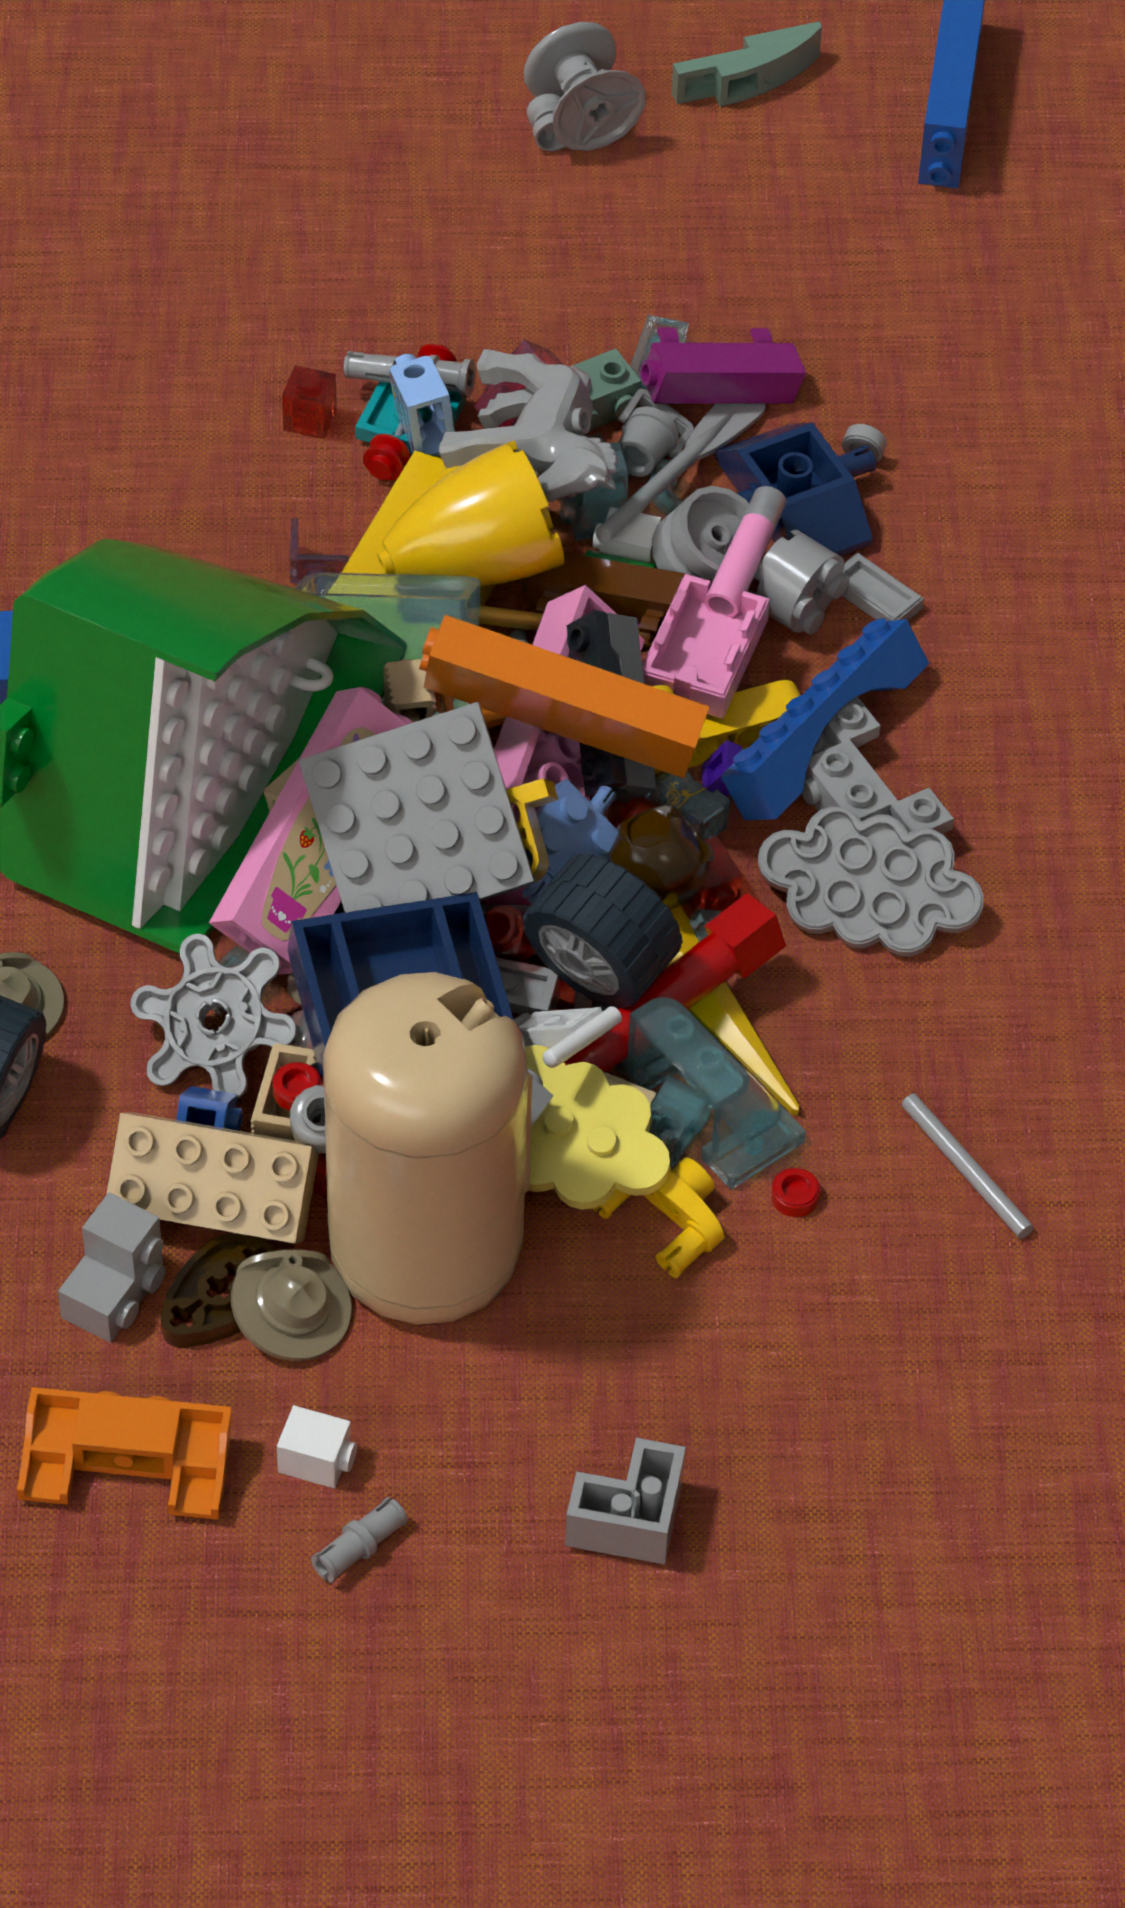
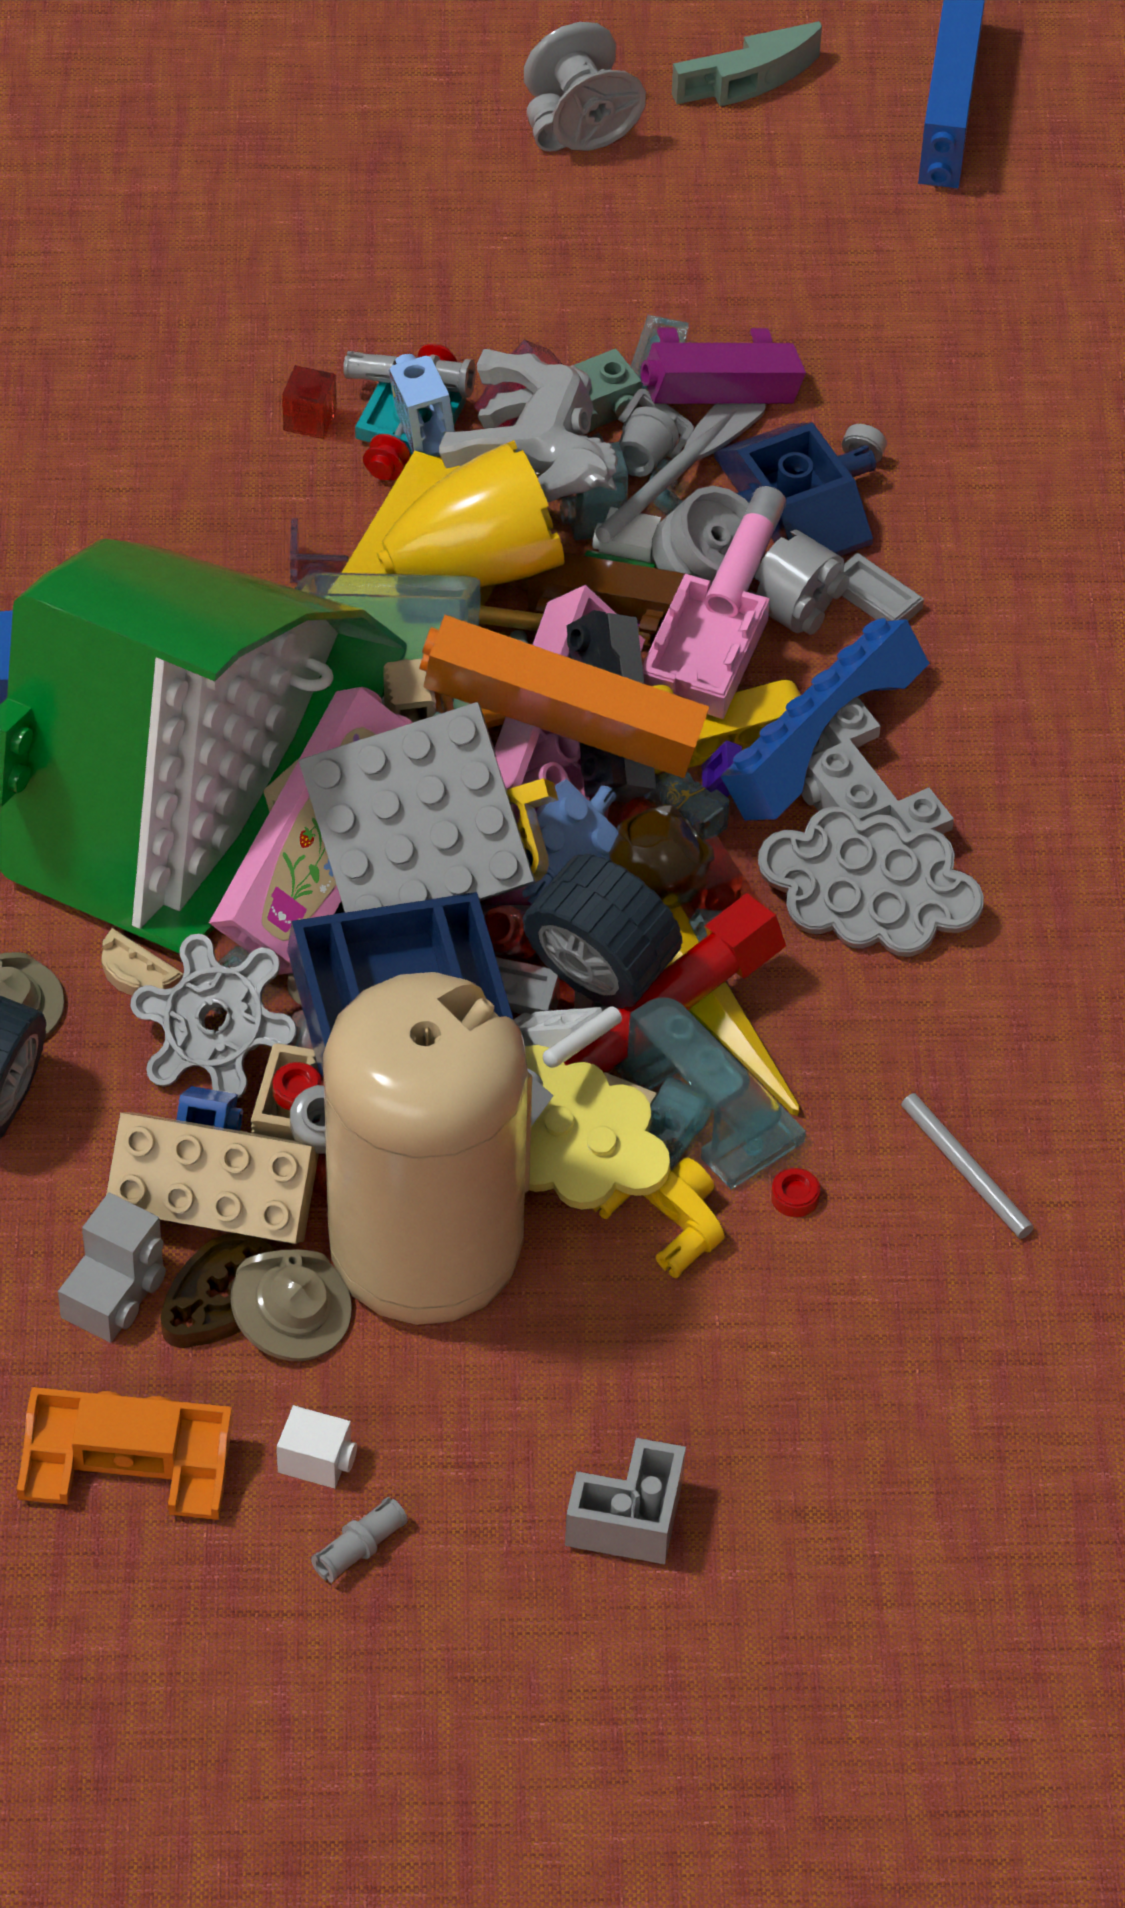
none -> tan tile [101,928,183,996]

